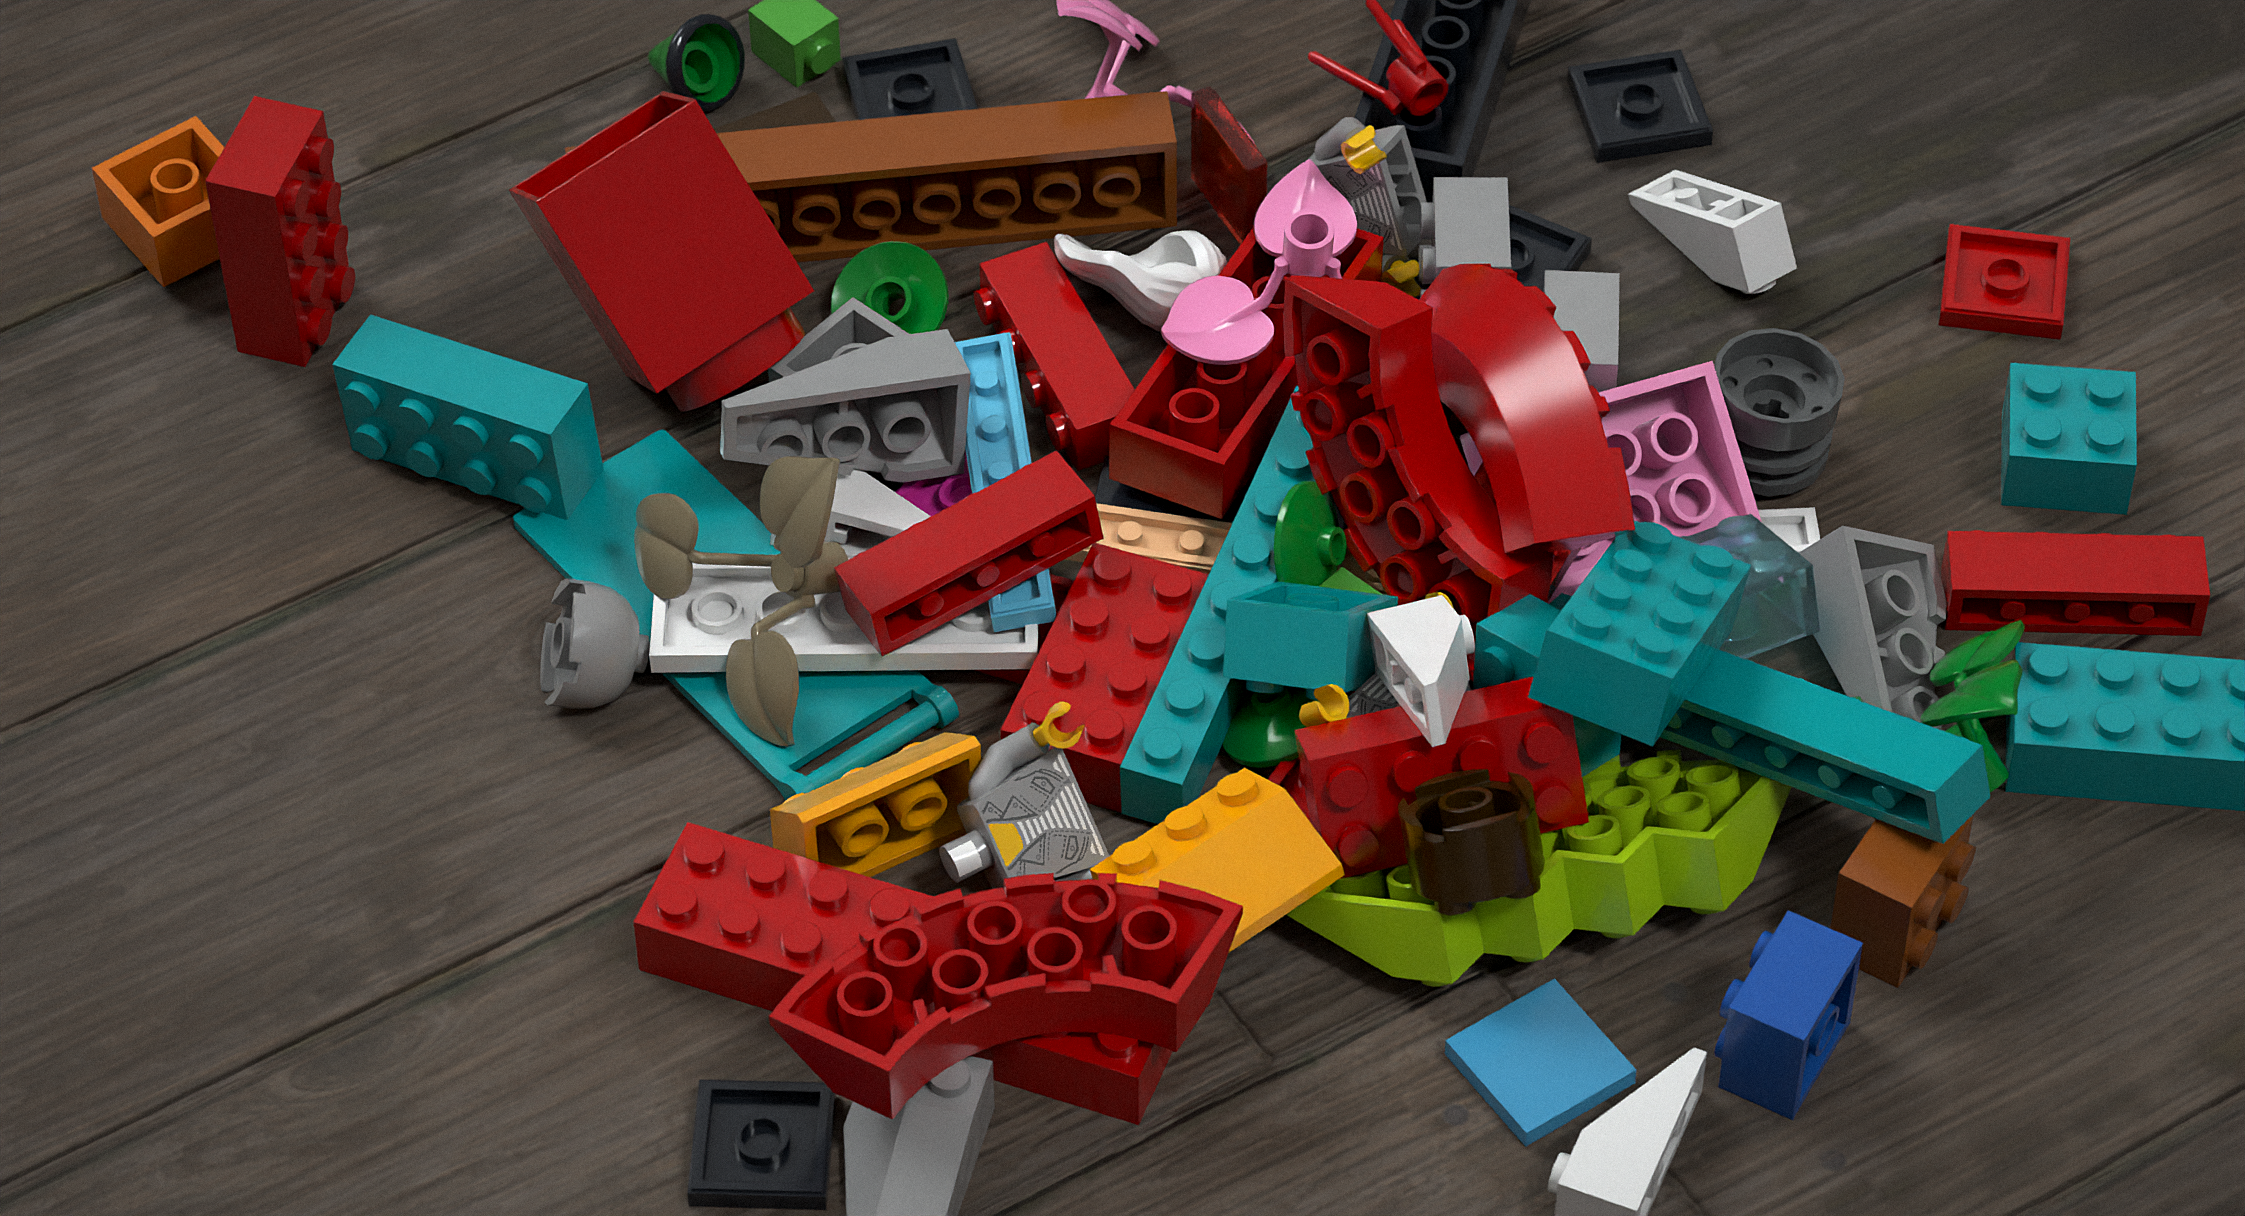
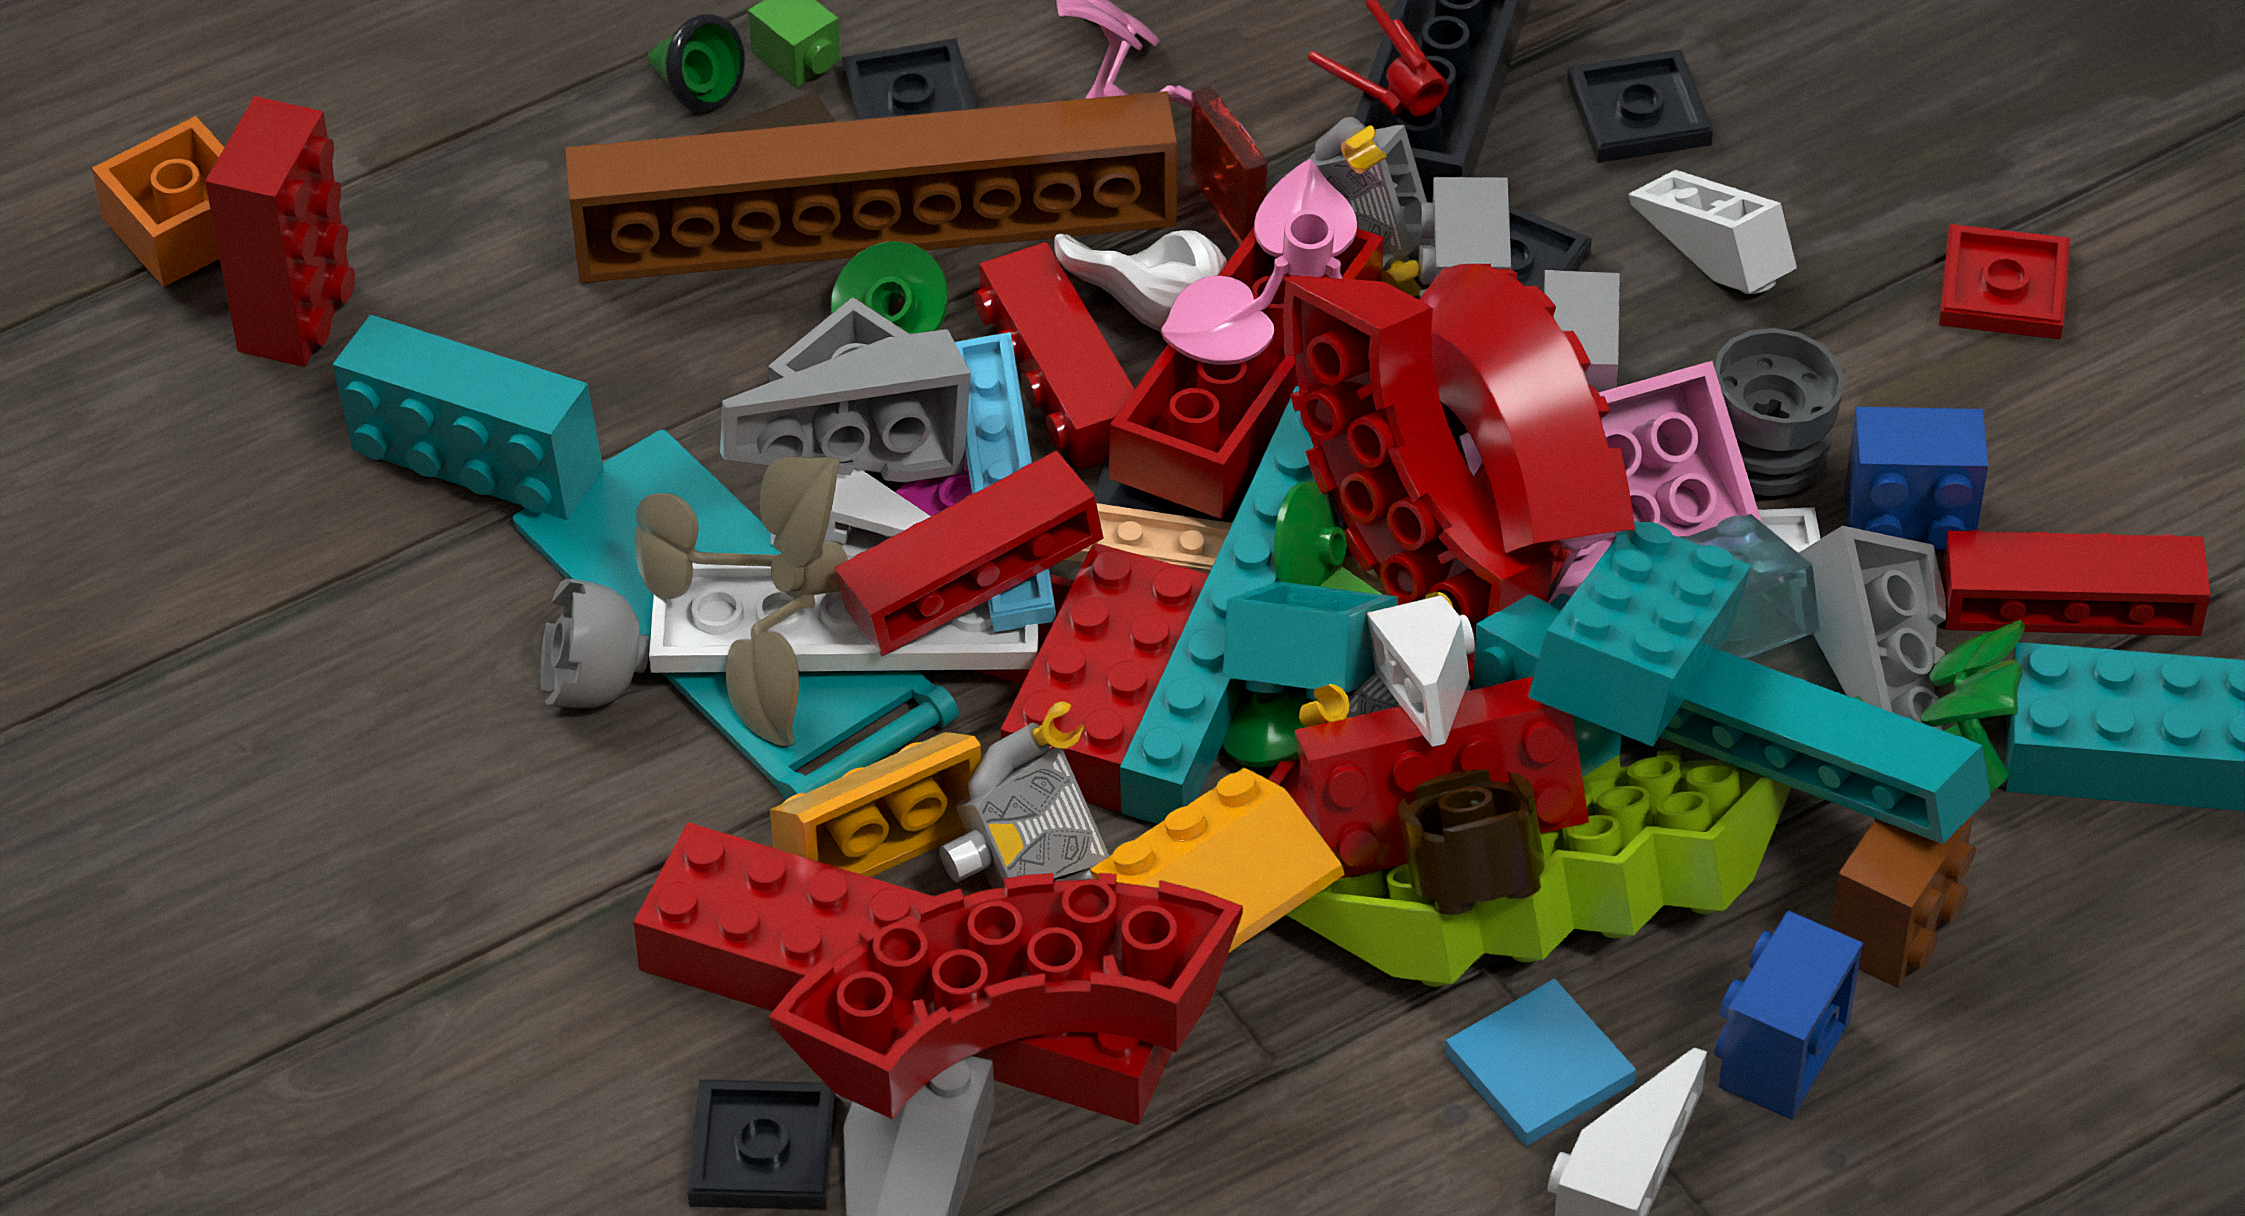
red container [509,91,814,411] -> none
teal brick [2001,363,2137,515] -> none
none -> blue brick [1844,407,1988,550]

